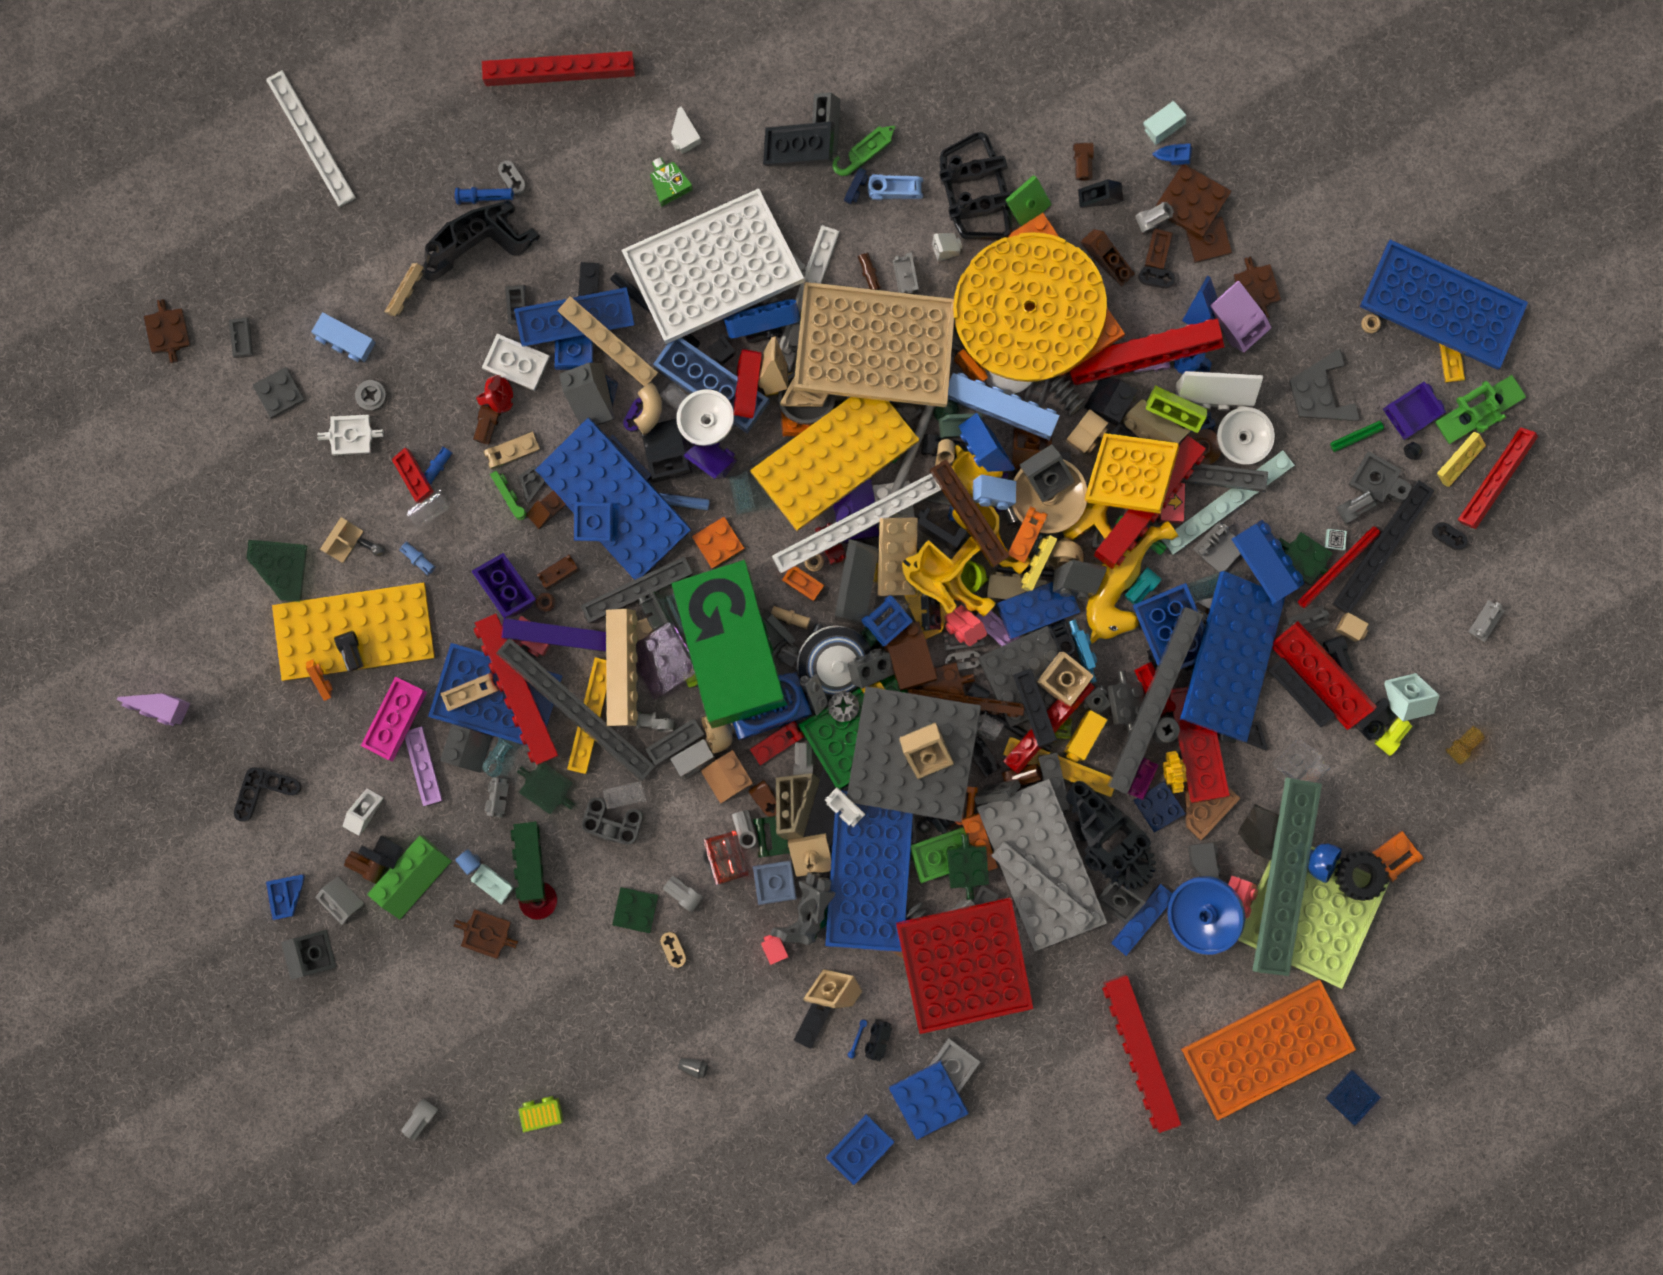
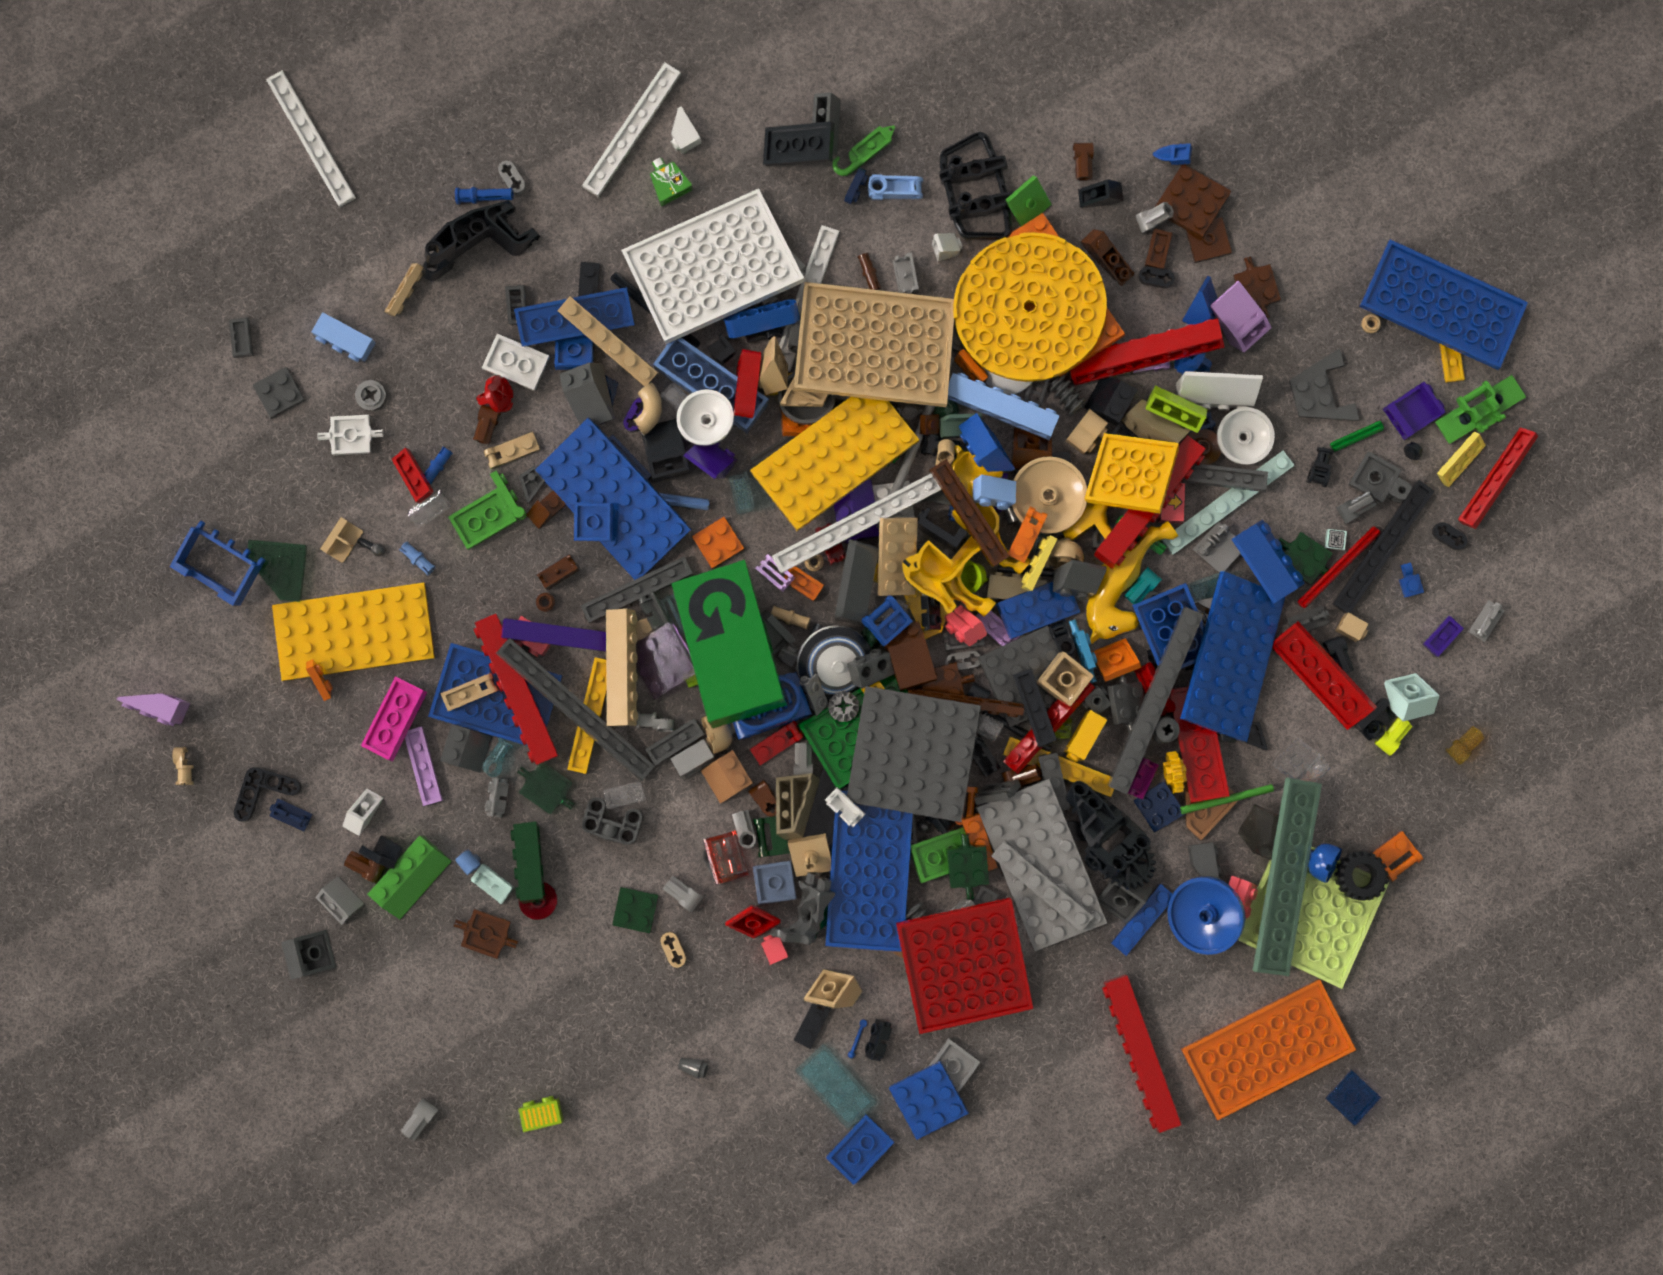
reddish brown plate [143,299,190,363] -> none
blue wing [266,874,305,920] -> none
black piece [334,630,364,672] -> none
dark purple slope [471,553,536,618] -> none
red brick [482,51,635,86] -> none
tan slope [899,723,954,779] -> none
dark grey slope [1020,444,1075,503] -> none
light aqua hinge [1143,101,1186,145] -> none
black plate [1268,657,1335,728] -> none
none -> blue hinge [169,520,265,606]
none -> tan connector [173,747,194,785]
none -> dark blue hinge [269,798,313,832]
none -> bright green plate [448,488,518,550]
none -> white plate [582,63,681,198]
none -> red slope [725,904,781,939]
none -> lavender tile [755,554,795,592]
none -> clear light blue plate [795,1043,876,1129]
none -> reddish brown plate [920,414,939,435]
none -> orange plate [1092,638,1141,682]
none -> bright green piece [1180,784,1274,814]
none -> black connector [1307,447,1334,488]
none -> blue plate [1399,562,1424,598]
none -> dark purple plate [1422,616,1464,657]

